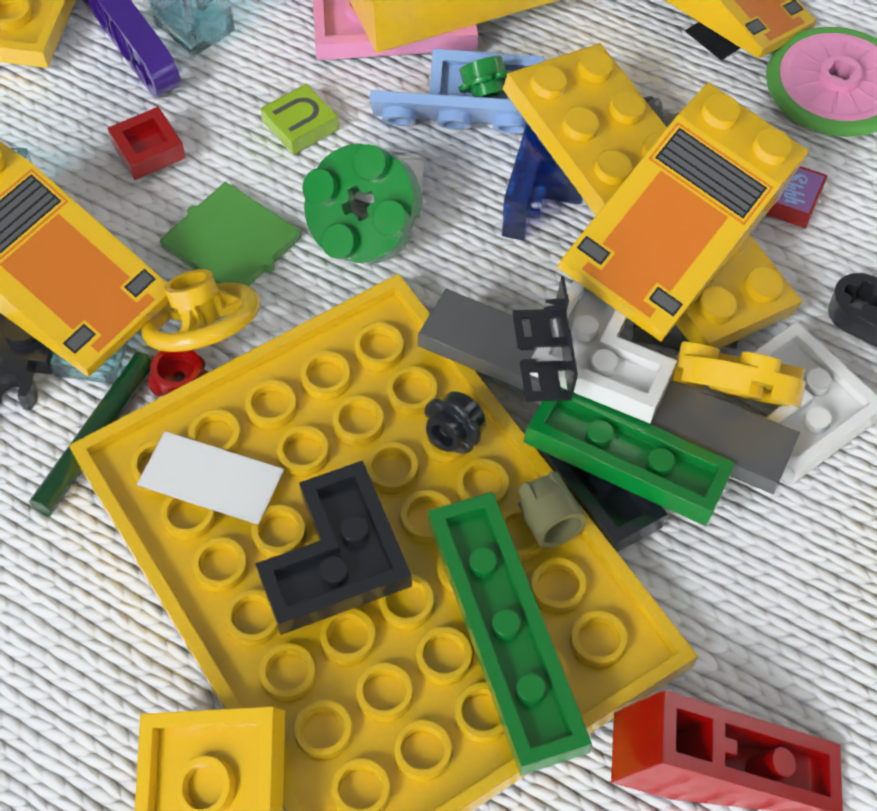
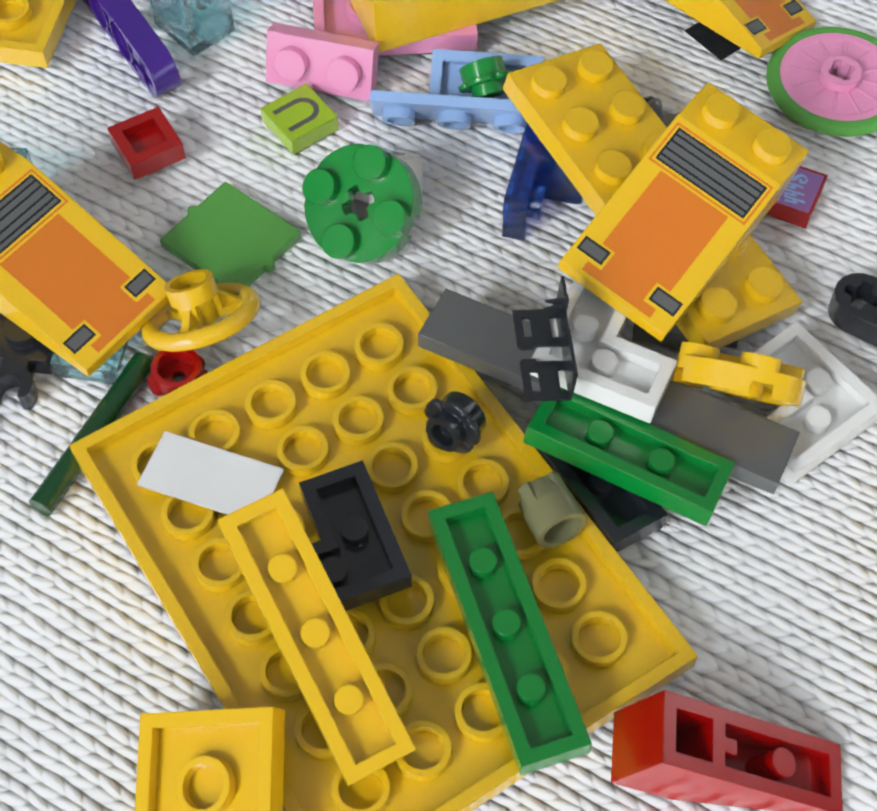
none -> yellow plate [217,488,416,786]
none -> bright pink plate [266,22,379,101]

